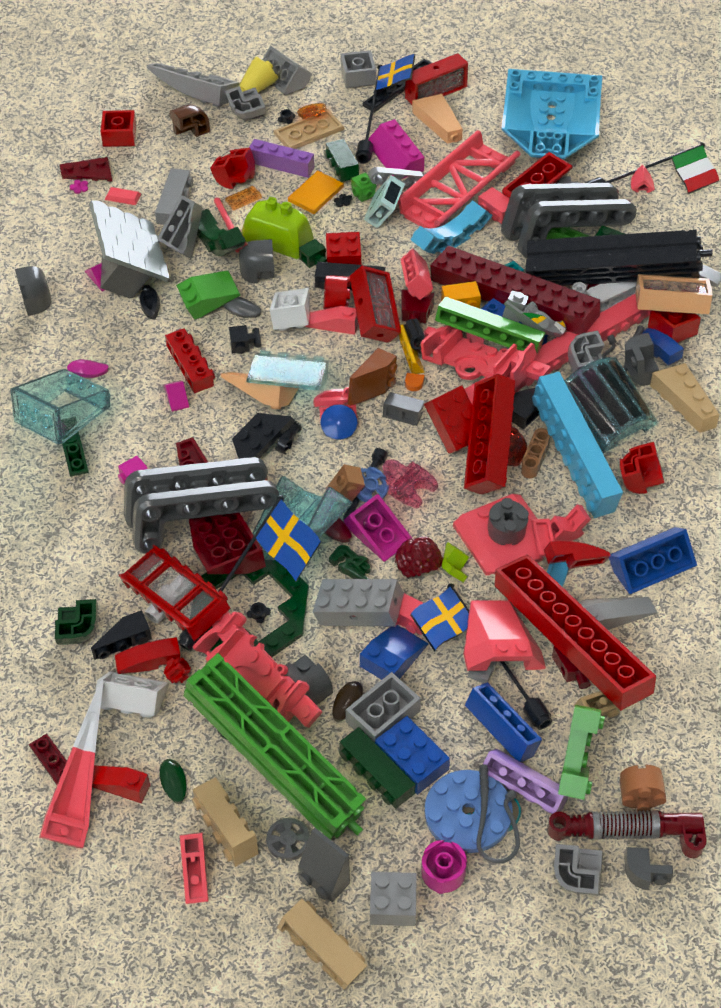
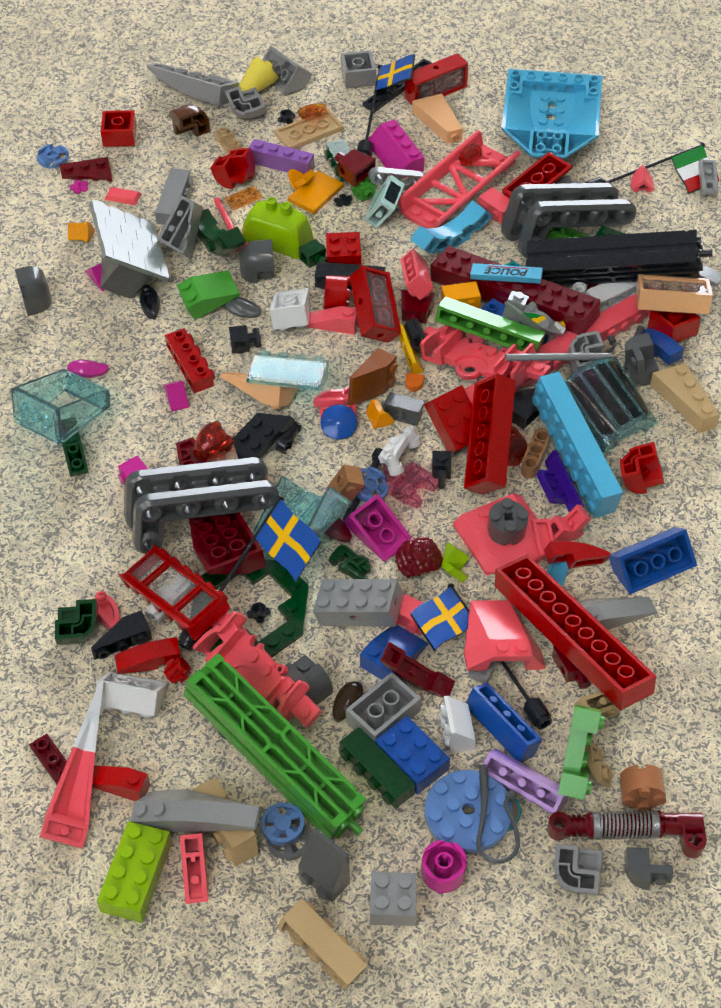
dark green arm [160,759,187,804] -> none
none -> medium blue piece [37,144,69,169]
none -> light orange tile [68,221,95,242]
none -> coral arm [94,591,120,630]
none -> lime brick [97,821,172,923]
none -> light grey wedge [130,790,261,832]
none -> clear red piece [192,421,234,460]
none -> tan slope [213,127,242,154]
none -> medium blue piece [261,802,305,846]
none -> light orange tile [288,169,315,189]
none -> dark red torso [335,149,376,187]
none -> light orange tile [366,399,395,429]
none -> white plate [378,426,421,476]
none -> dark red slope [380,642,455,699]
none -> black brick [432,451,451,489]
none -> white slope [439,696,476,754]
none -> clear red brick [459,143,482,167]
none -> medium azure tile [470,263,543,284]
none -> light grey piece [504,353,612,361]
none -> dark purple bracket [536,450,584,512]
none -> tan slope [585,743,613,788]
none -> light grey plate [698,159,718,198]

